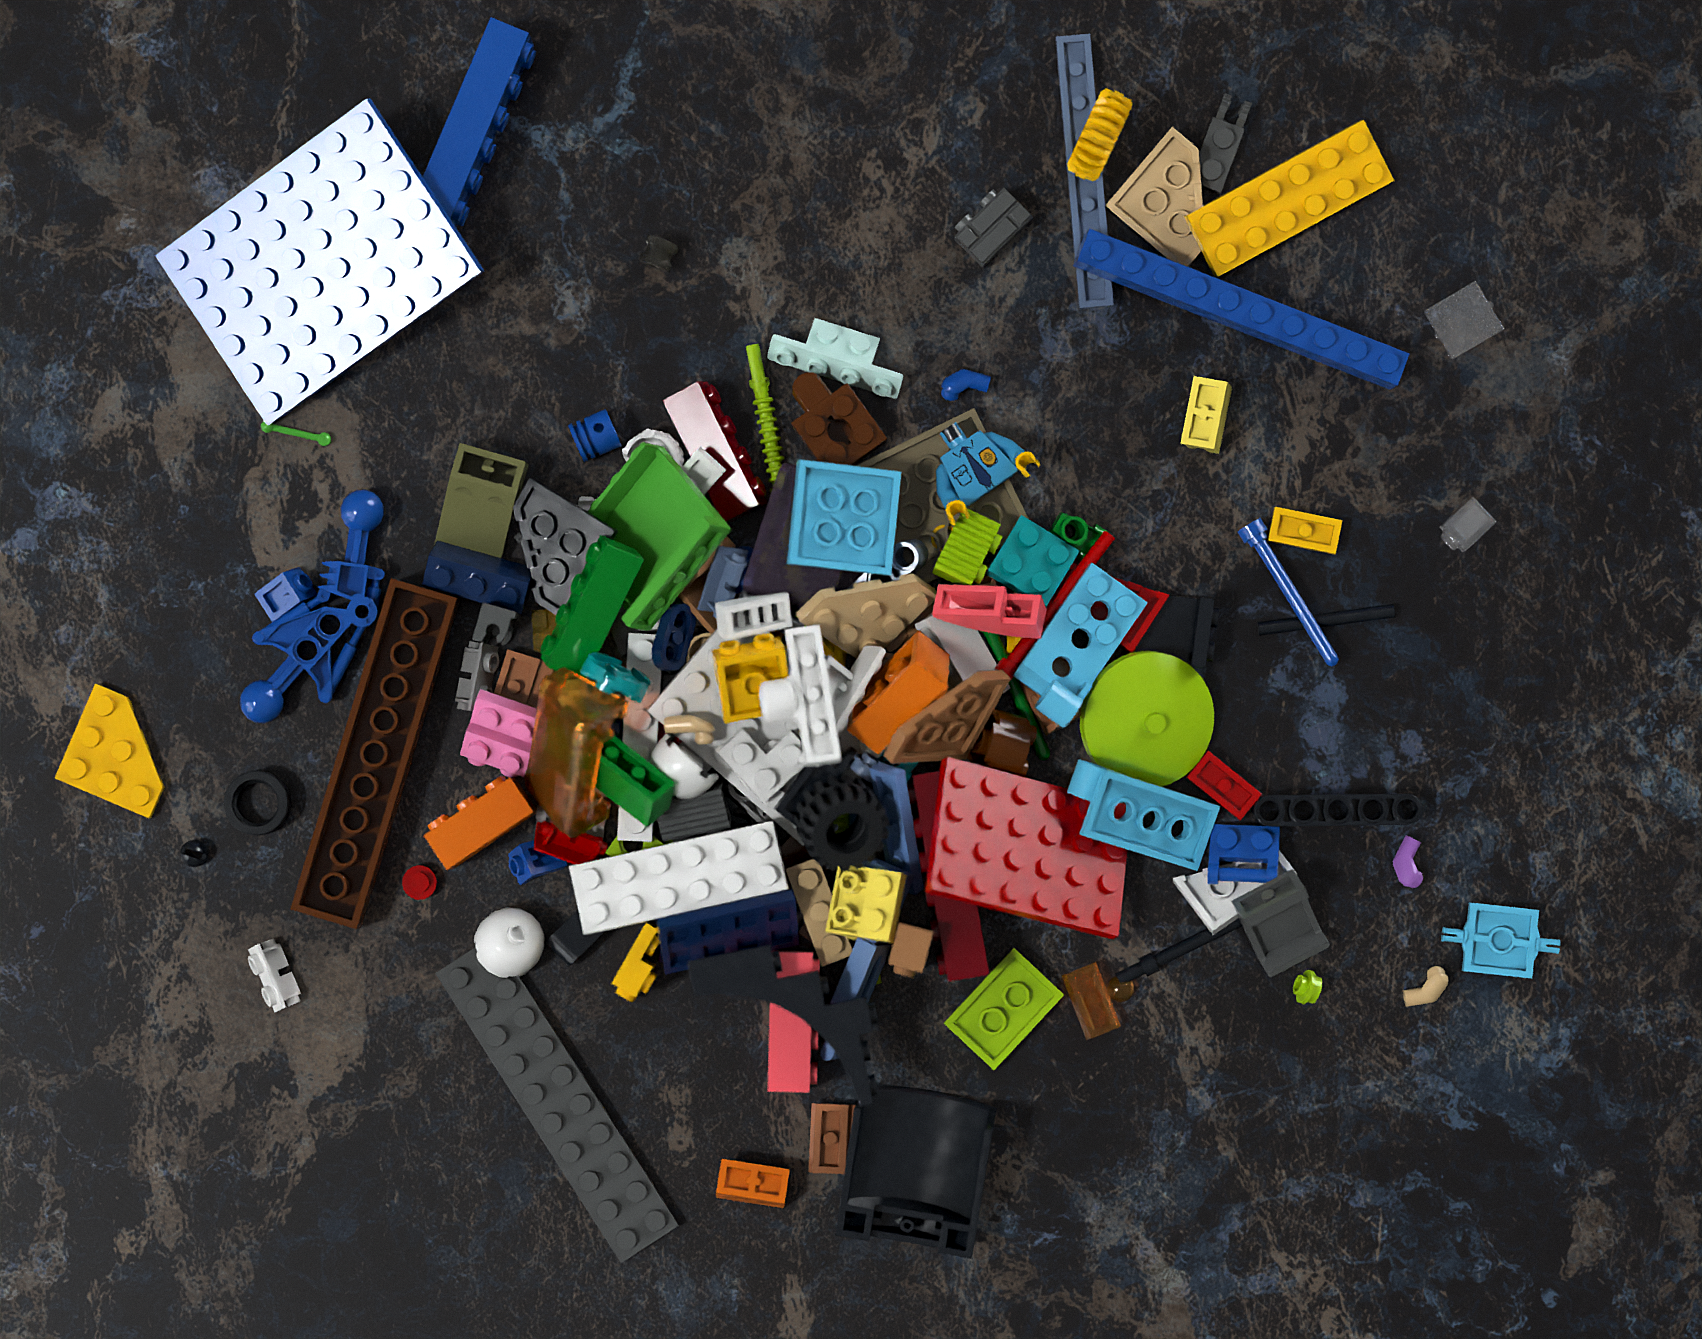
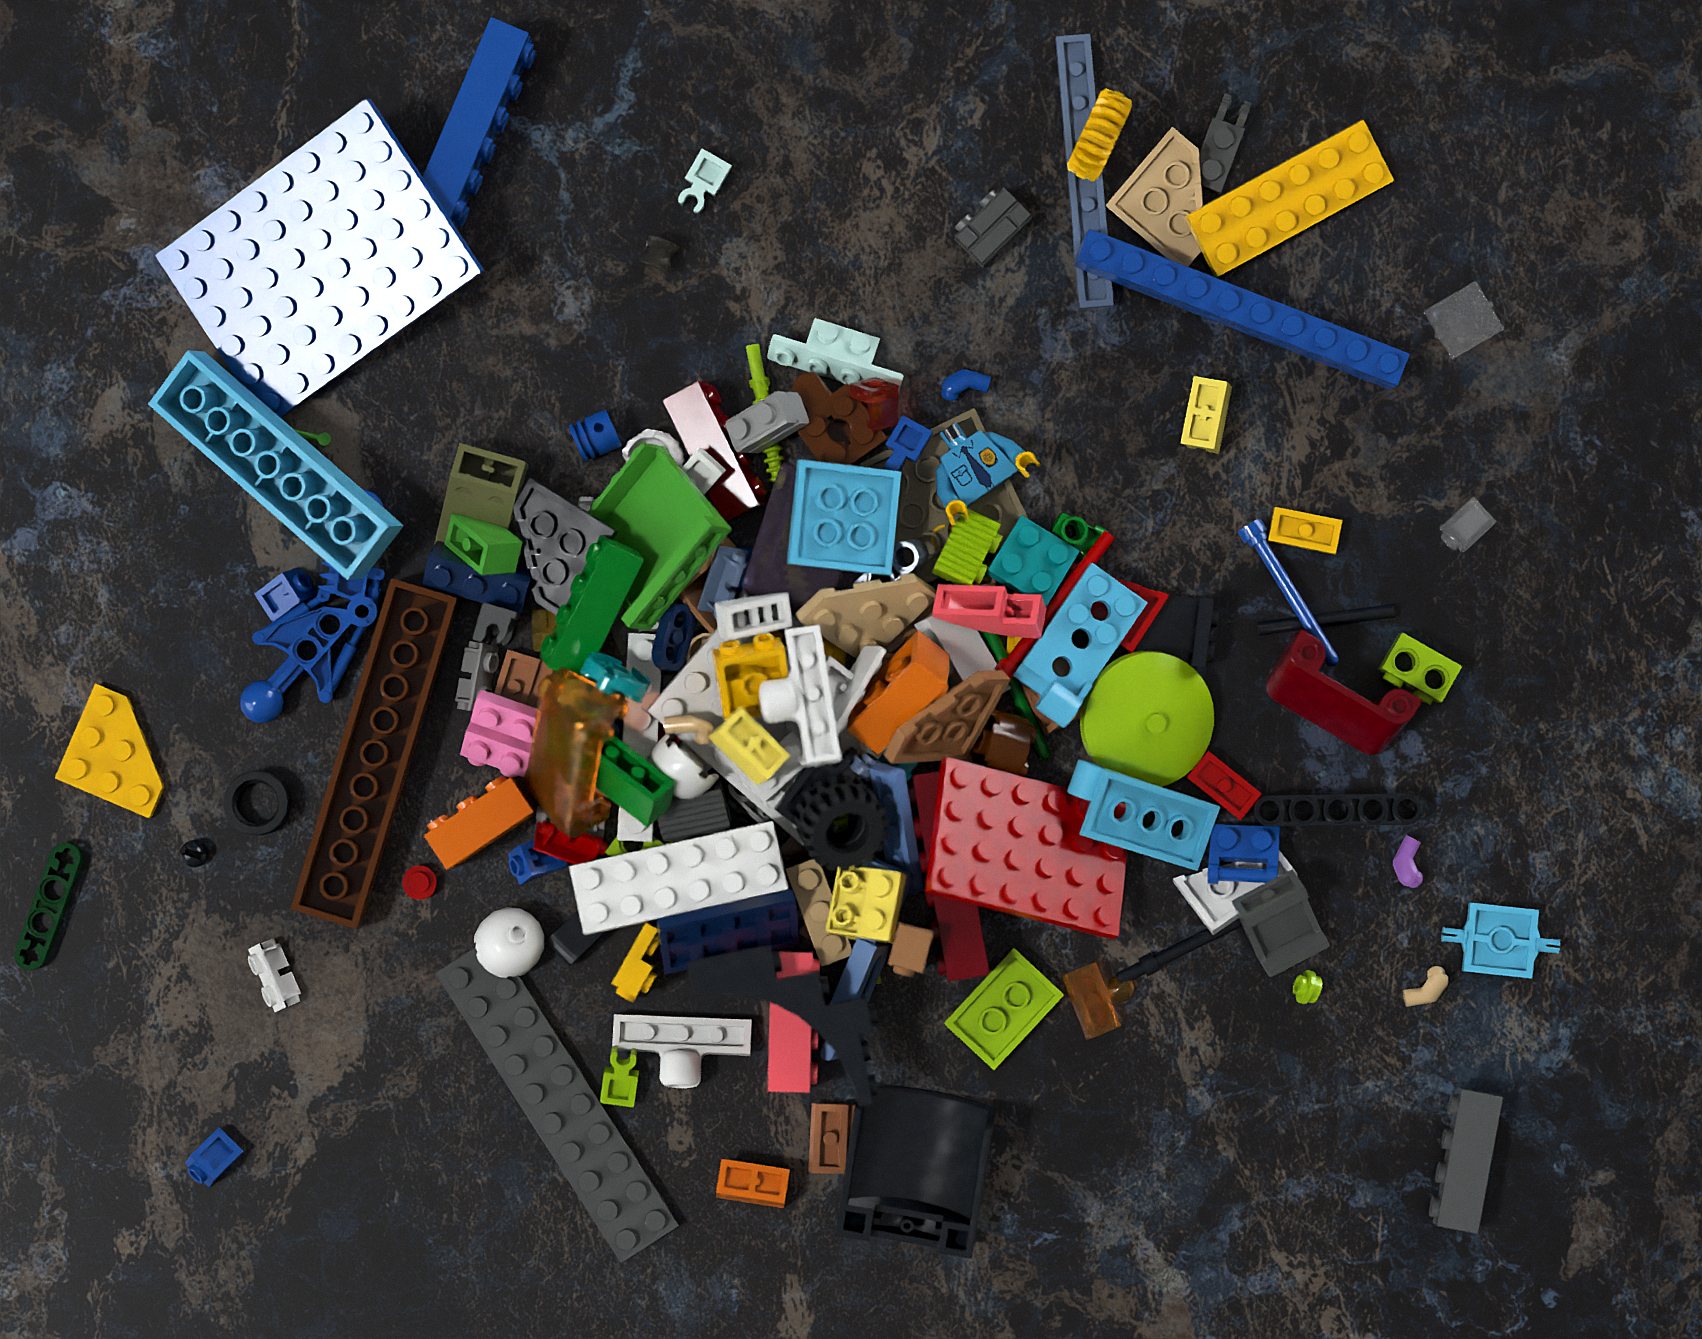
none -> dark green beam [14,842,83,971]
none -> medium azure brick [148,350,404,580]
none -> blue bracket [185,1128,243,1187]
none -> bright green slope [444,513,522,575]
none -> lime plate [600,1046,639,1107]
none -> white plate [612,1014,752,1088]
none -> light aqua plate [678,149,732,214]
none -> light yellow hinge [708,707,790,785]
none -> light grey brick [725,391,809,453]
none -> clear red panel [849,377,898,431]
none -> blue plate [883,415,933,472]
none -> dark red windscreen [1266,630,1422,755]
none -> lime brick [1378,632,1462,705]
none -> dark grey brick [1429,1087,1503,1234]

